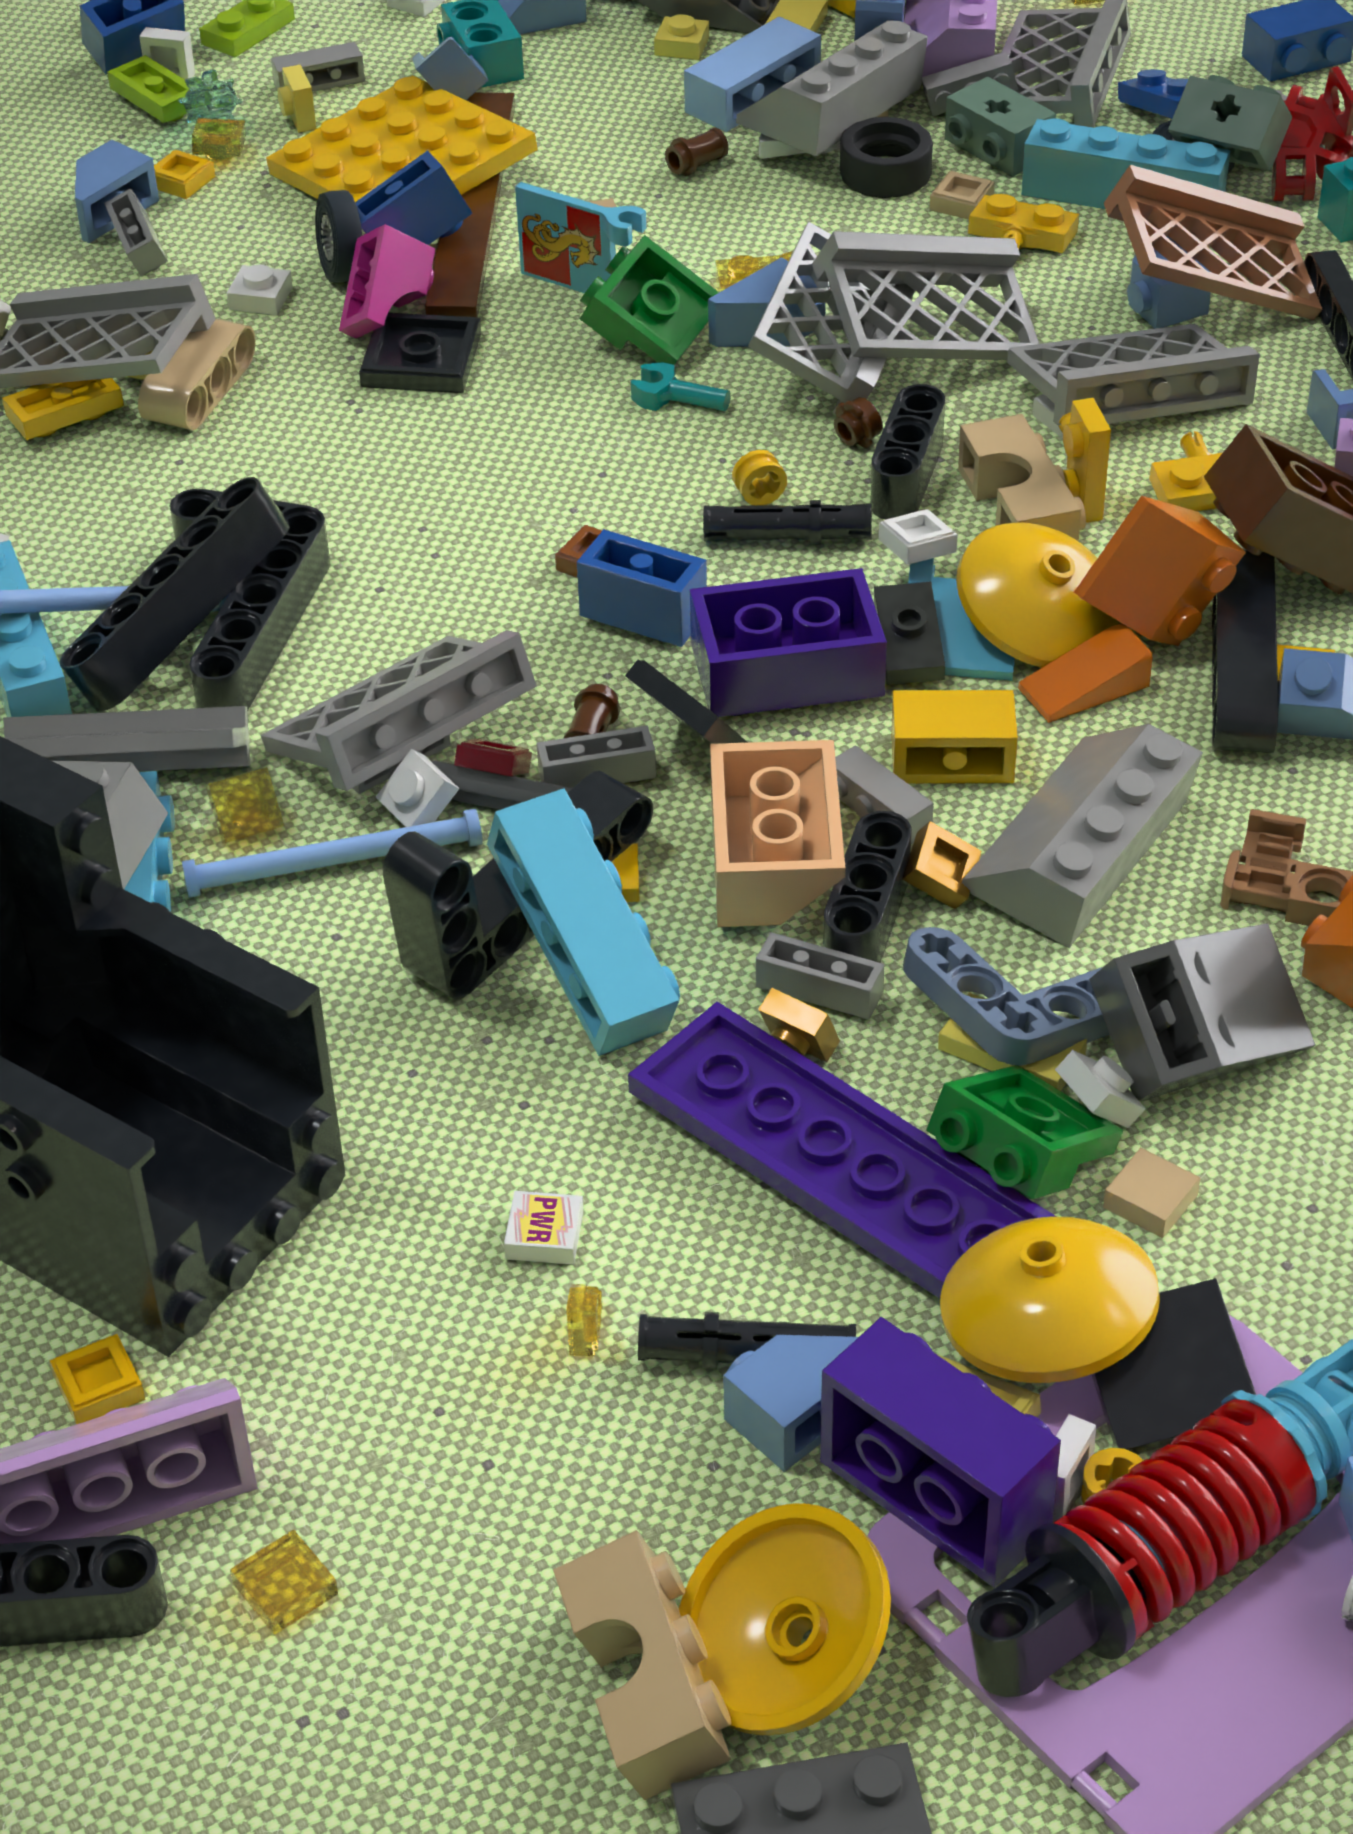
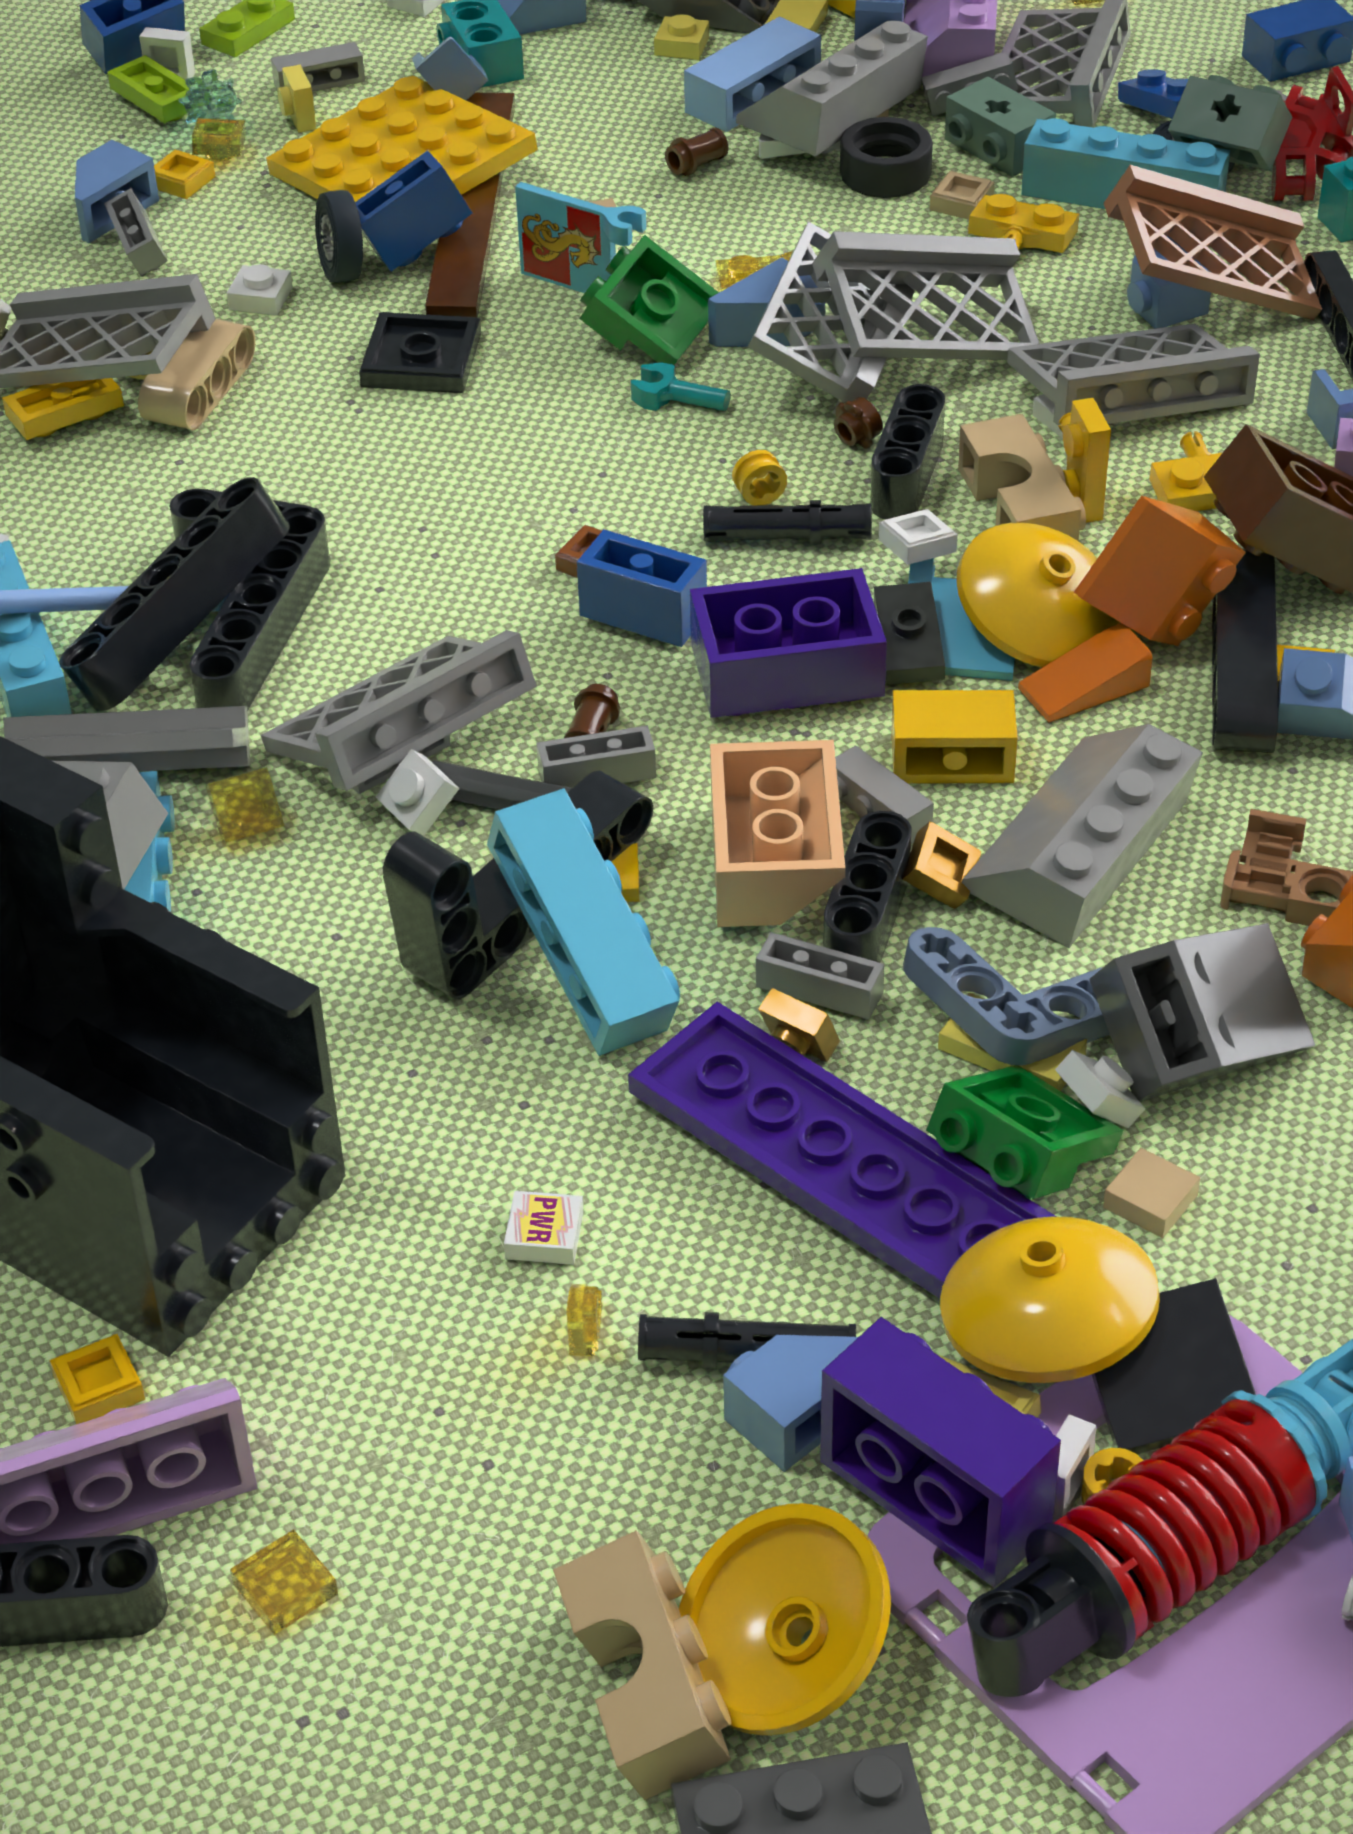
light blue bar [182,808,482,898] -> none
dark pink arch [339,224,435,339] -> none
dark red tile [454,739,532,777] -> none
black tile [625,659,748,745] -> none

